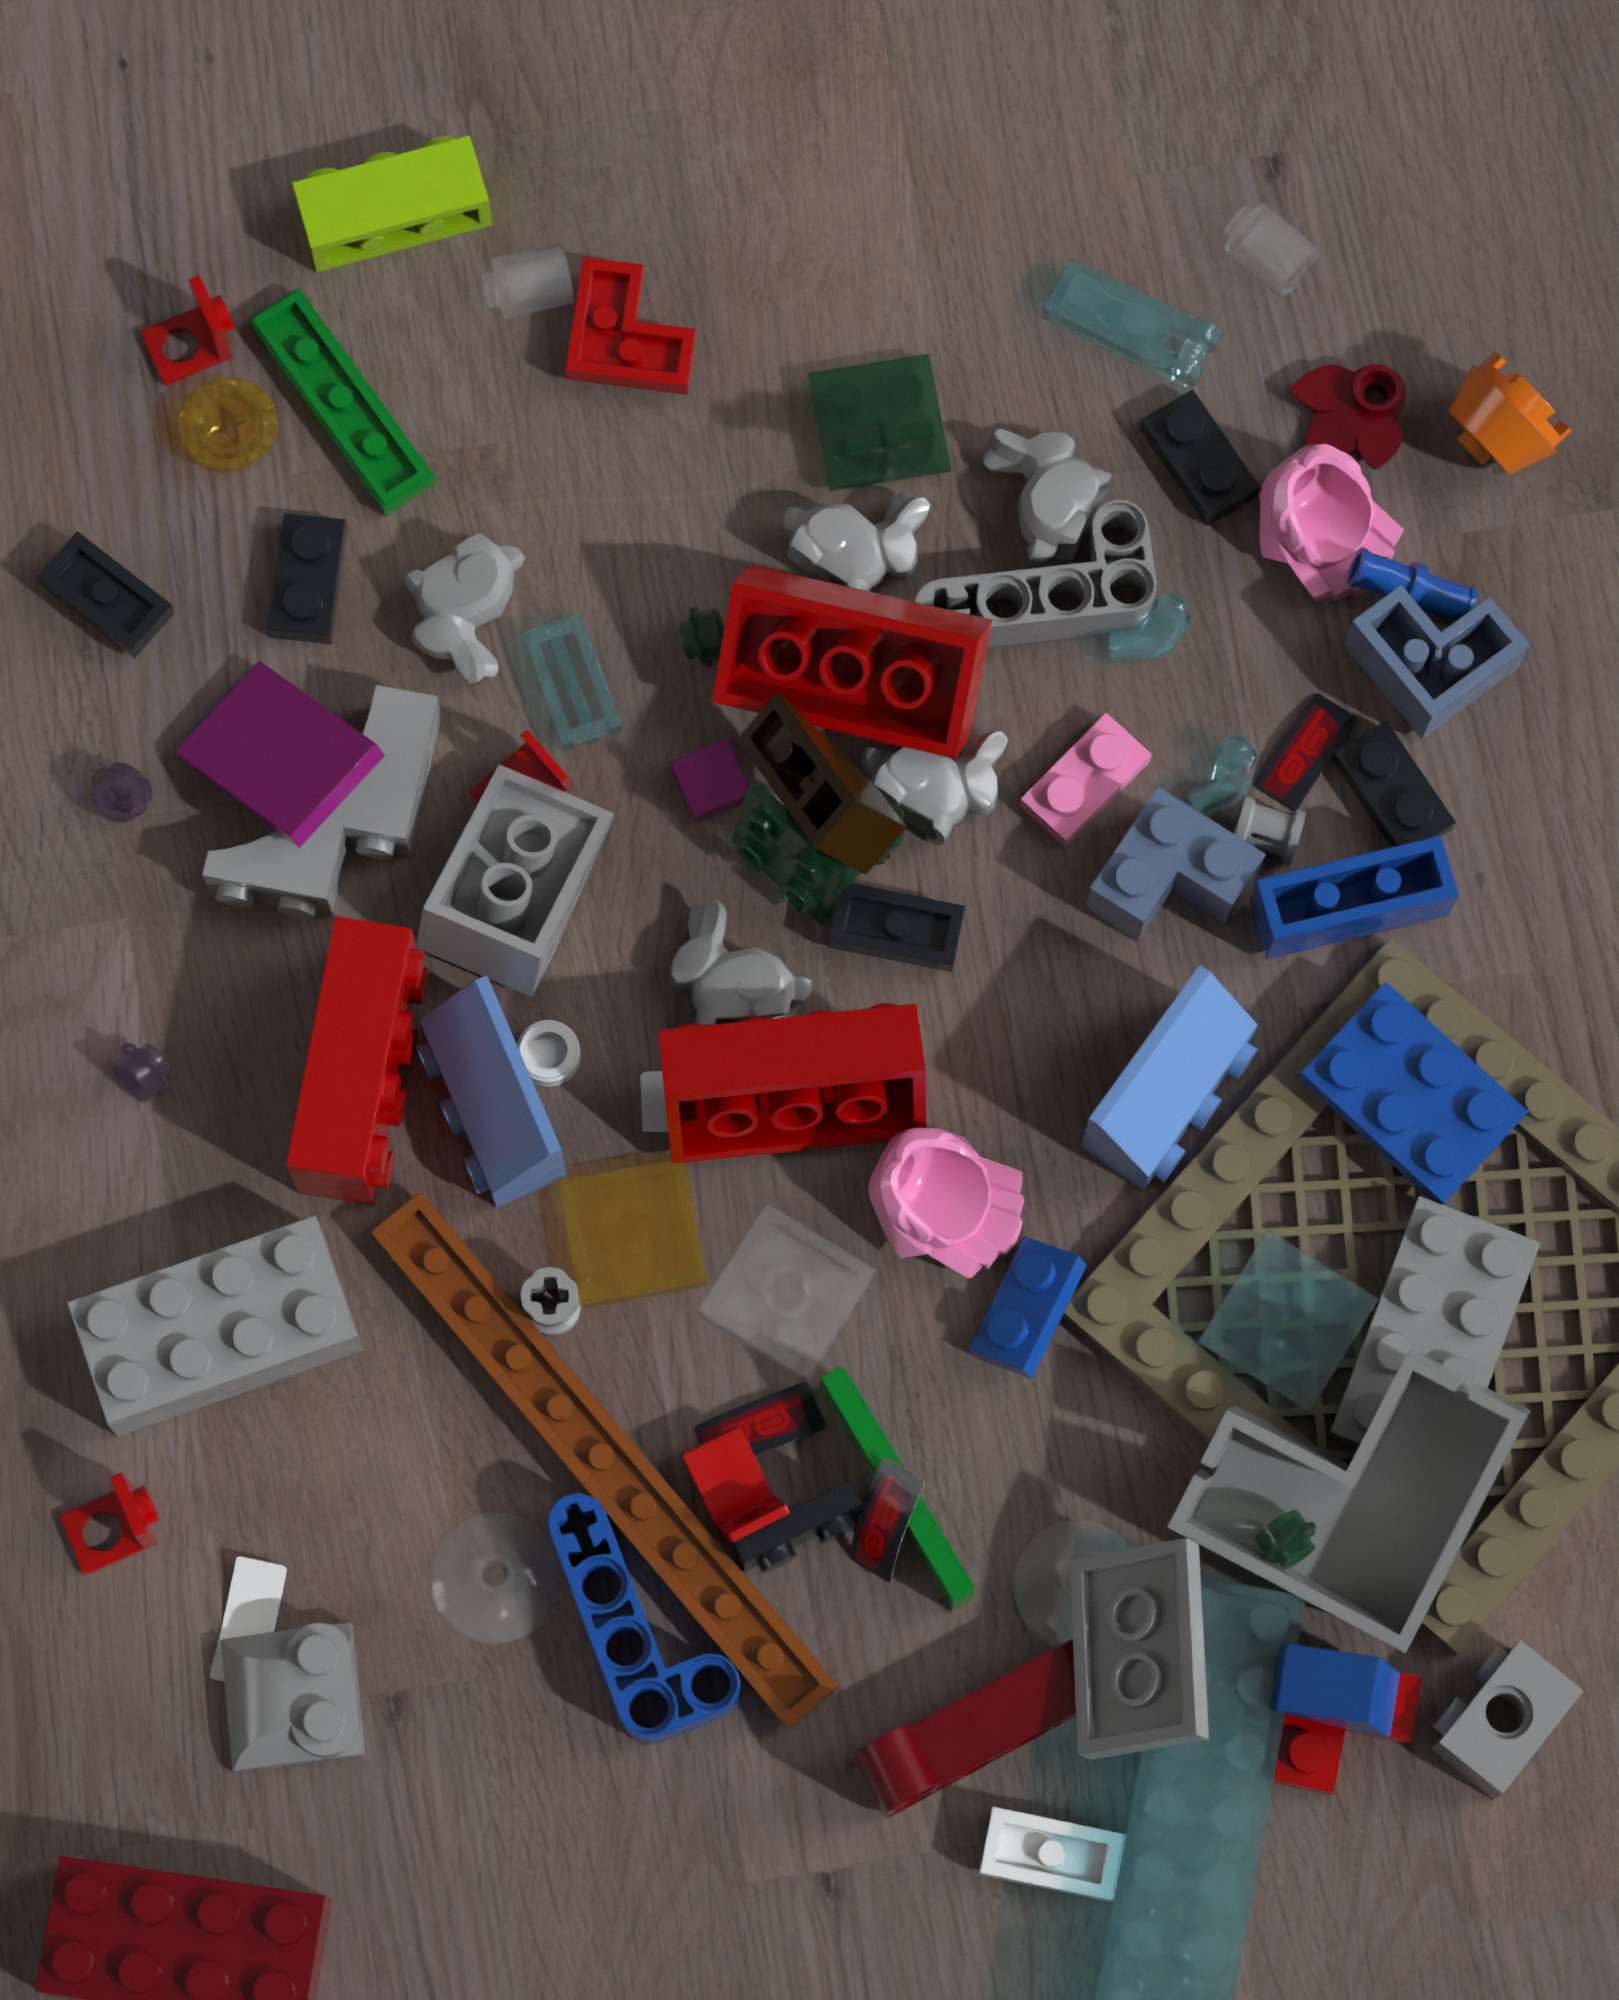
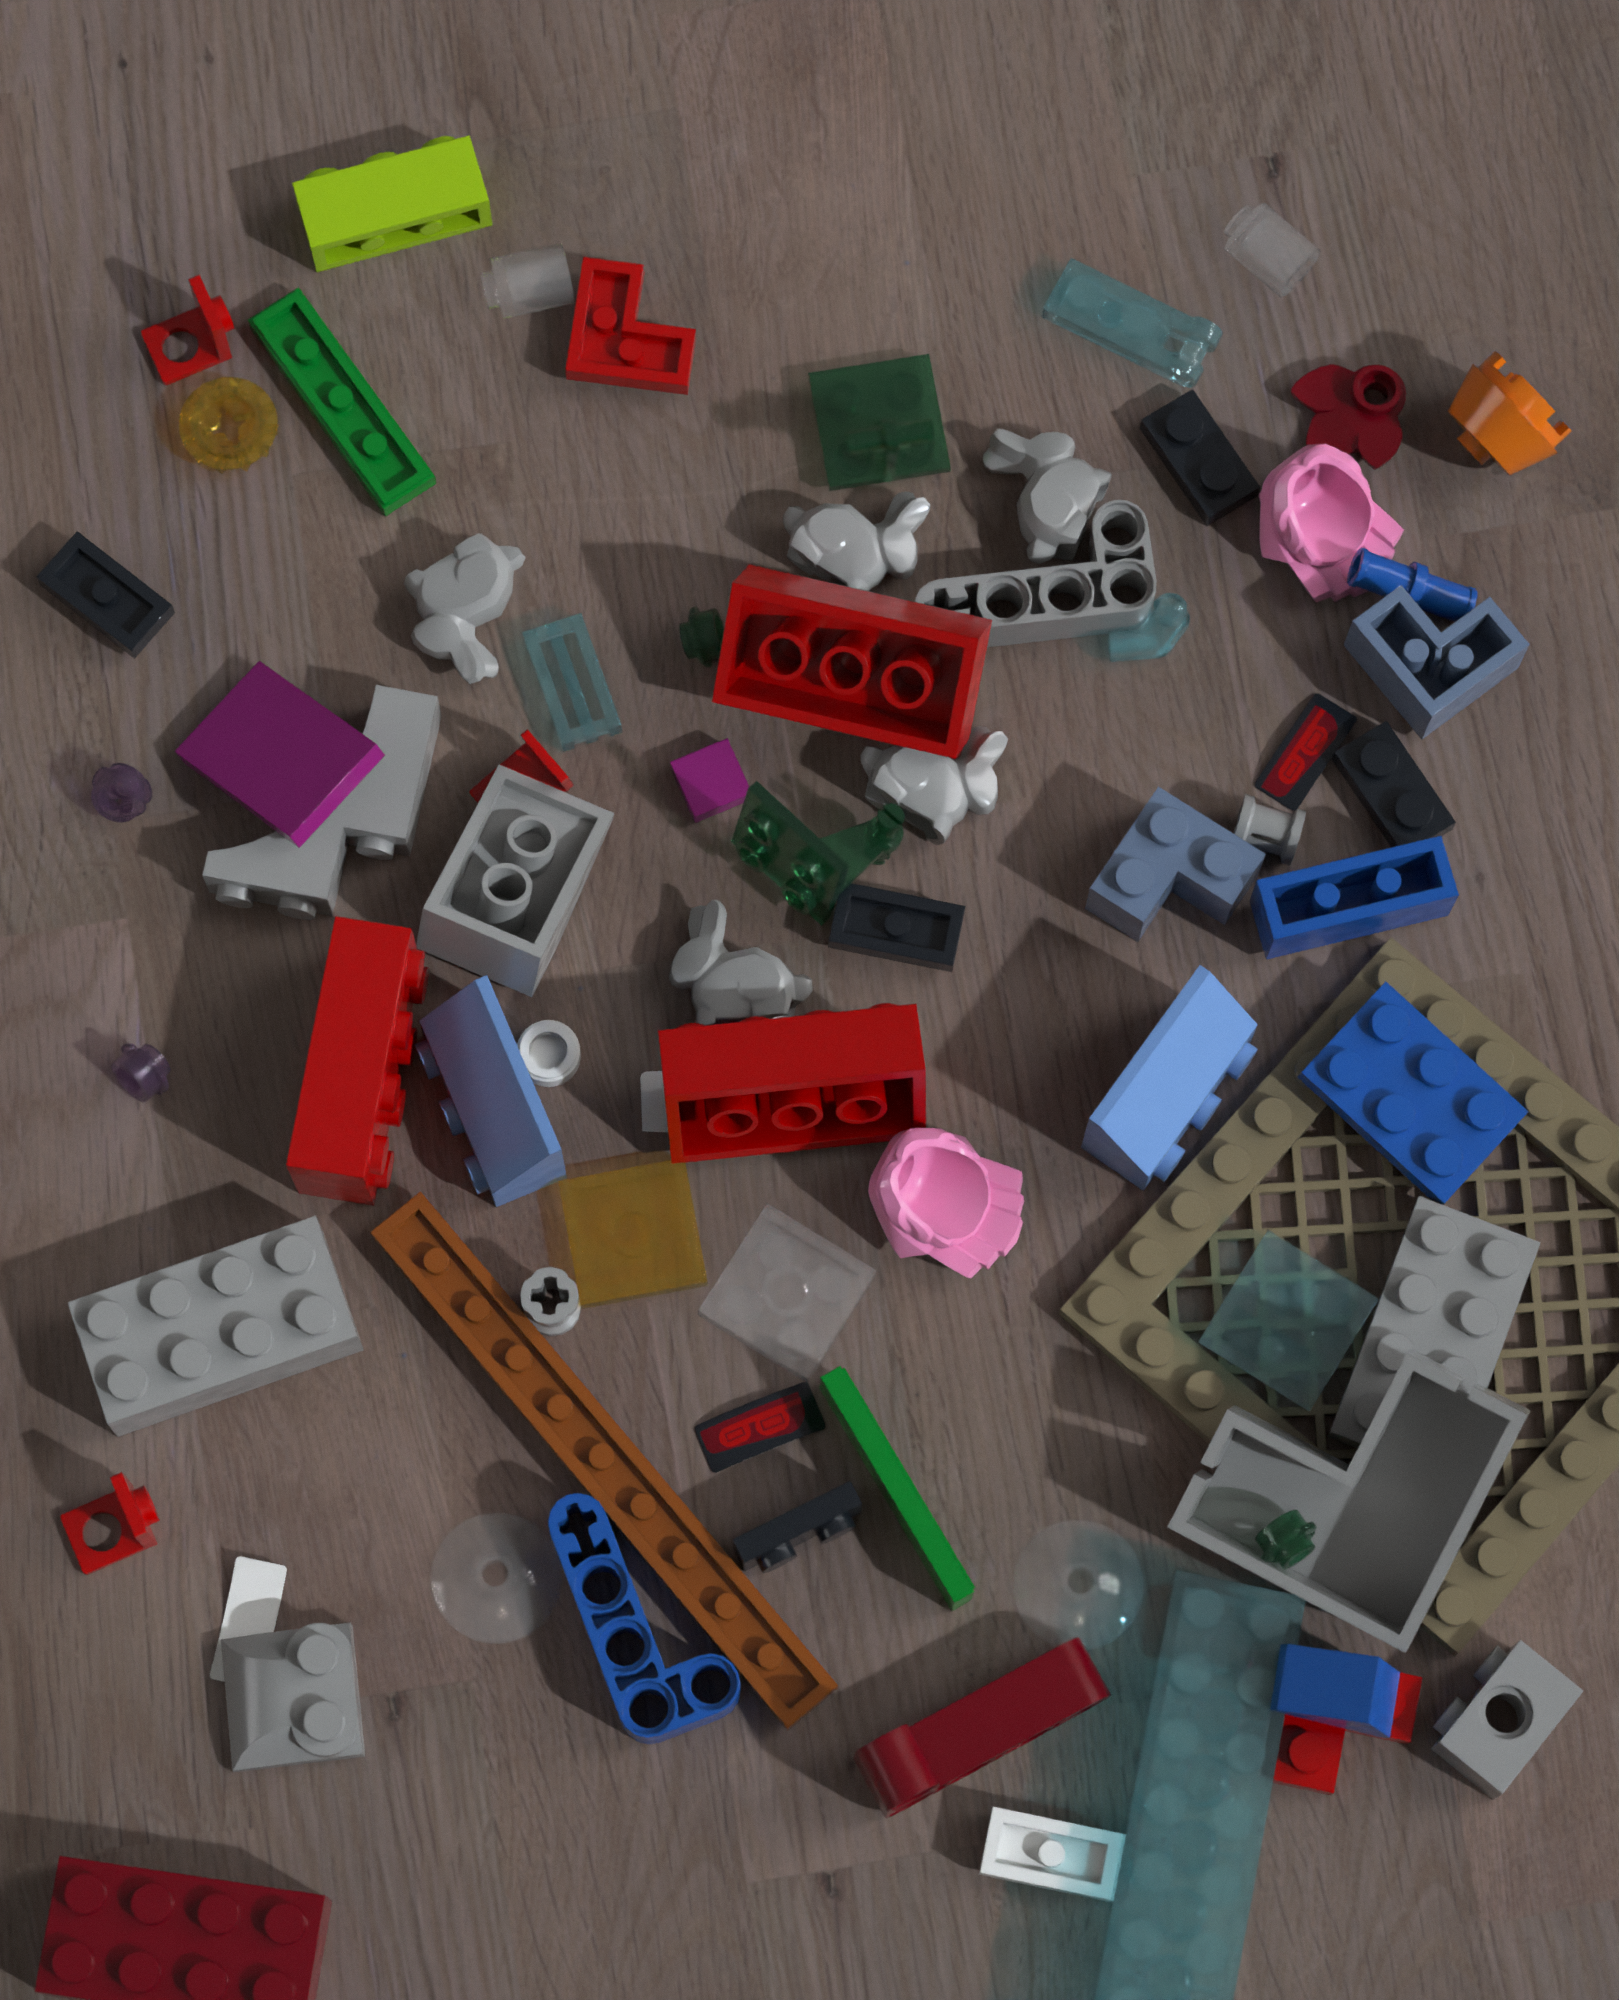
black plate [268,513,348,644] -> none
red bracket [681,1425,790,1543] -> none
dark brown slope [737,692,906,875] -> none
sticker [850,1458,924,1583] -> none
blue plate [969,1236,1087,1379] -> none
bright pink plate [1019,713,1152,847] -> none
light grey plate [1070,1538,1209,1760] -> none
clear light blue arm [1183,734,1257,816] -> none

